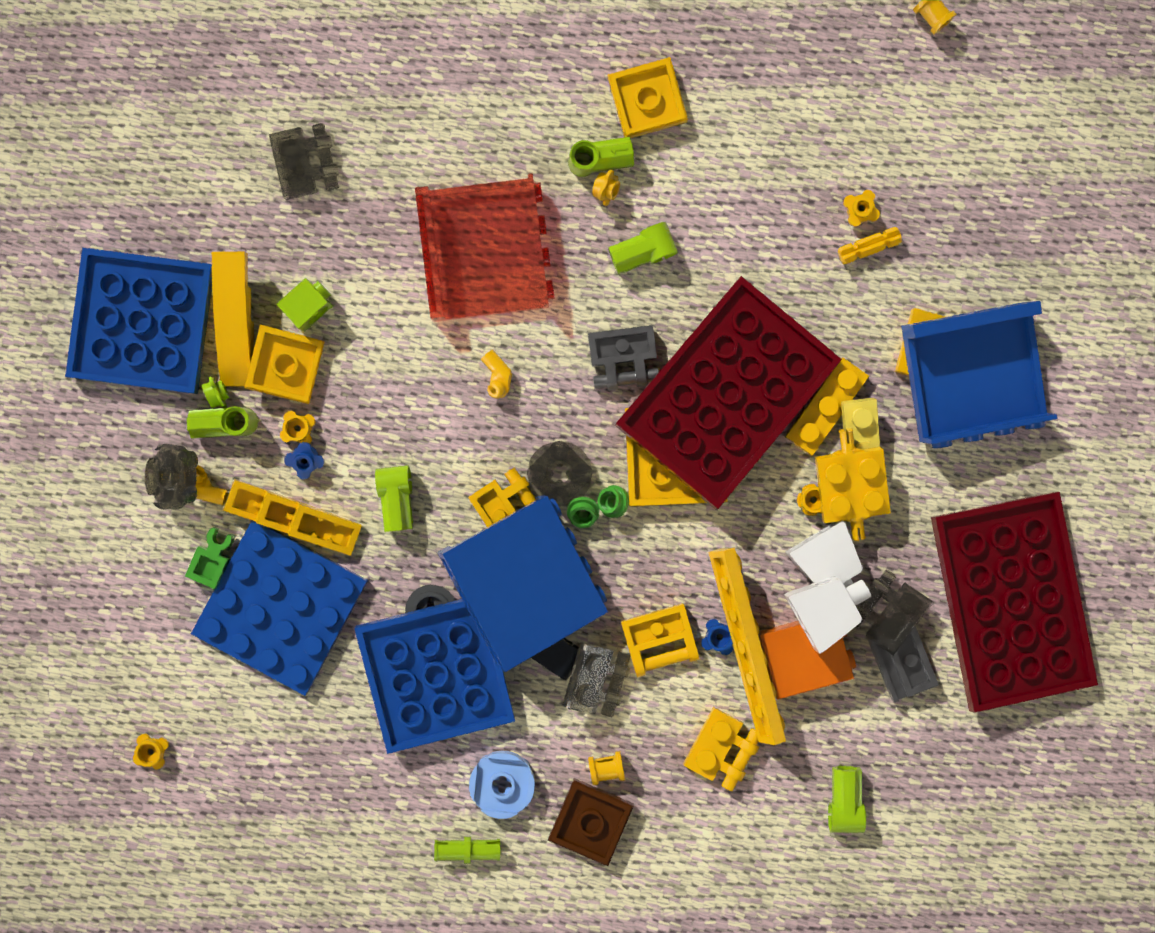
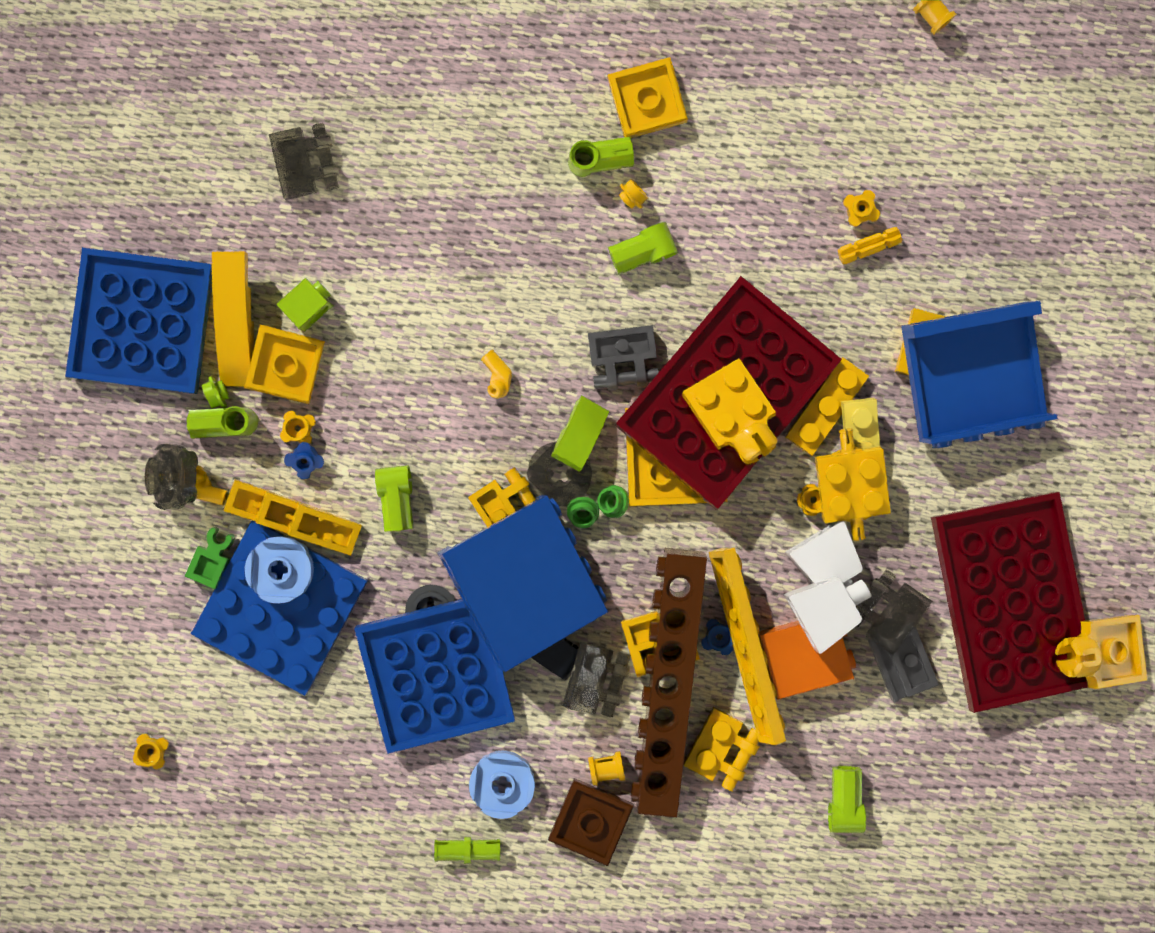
clear red panel [415,173,555,322] -> none
yellow plate [592,170,620,206] -> none
none -> light blue plate [245,536,314,603]
none -> lime slope [551,395,609,472]
none -> yellow plate [619,179,649,209]
none -> reddish brown brick [631,548,707,818]
none -> yellow plate [682,358,777,464]
none -> yellow plate [1055,615,1148,689]

